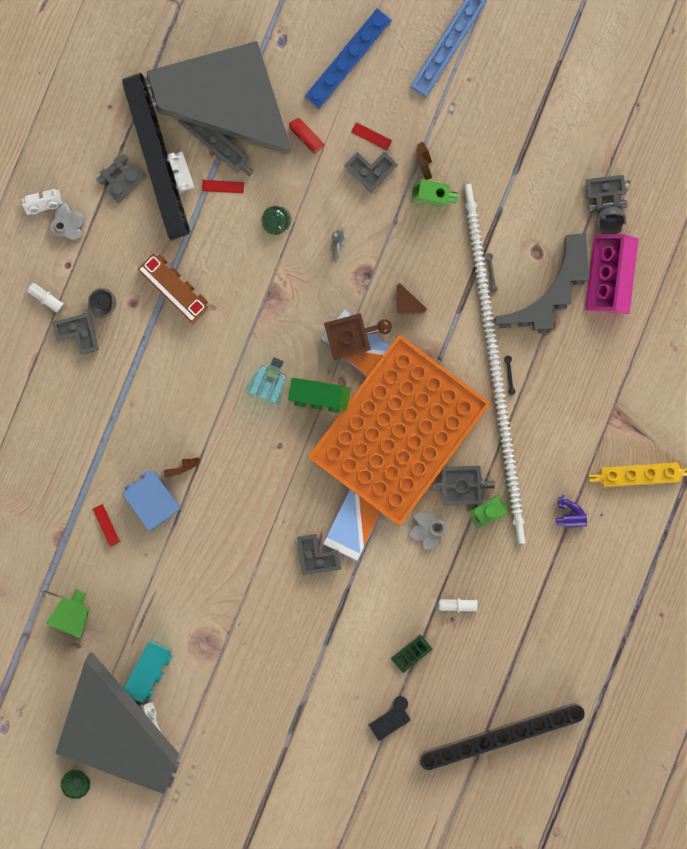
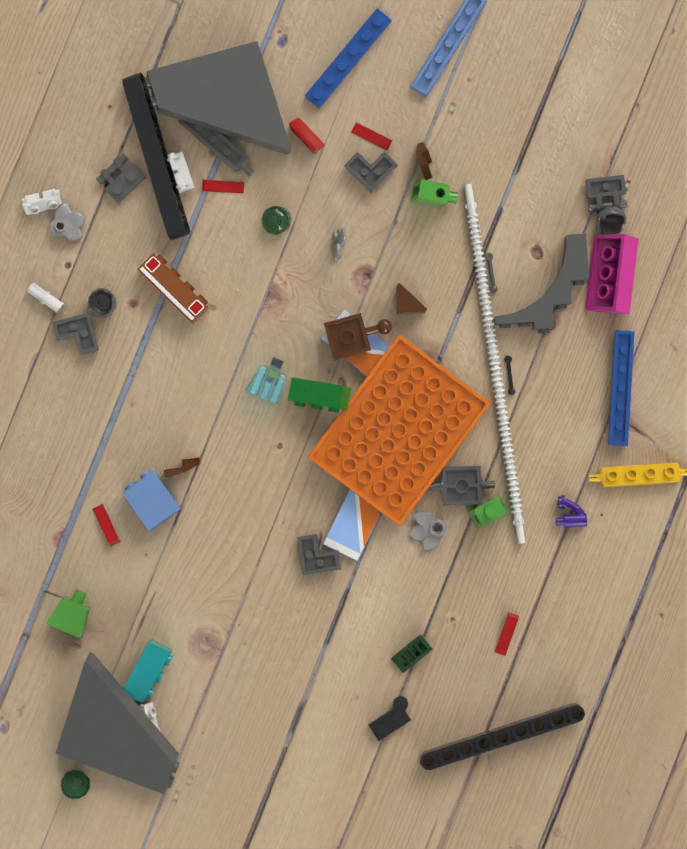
white axle [439,598,477,613] -> none
none -> red piece [495,612,519,656]
none -> blue plate [608,330,635,446]

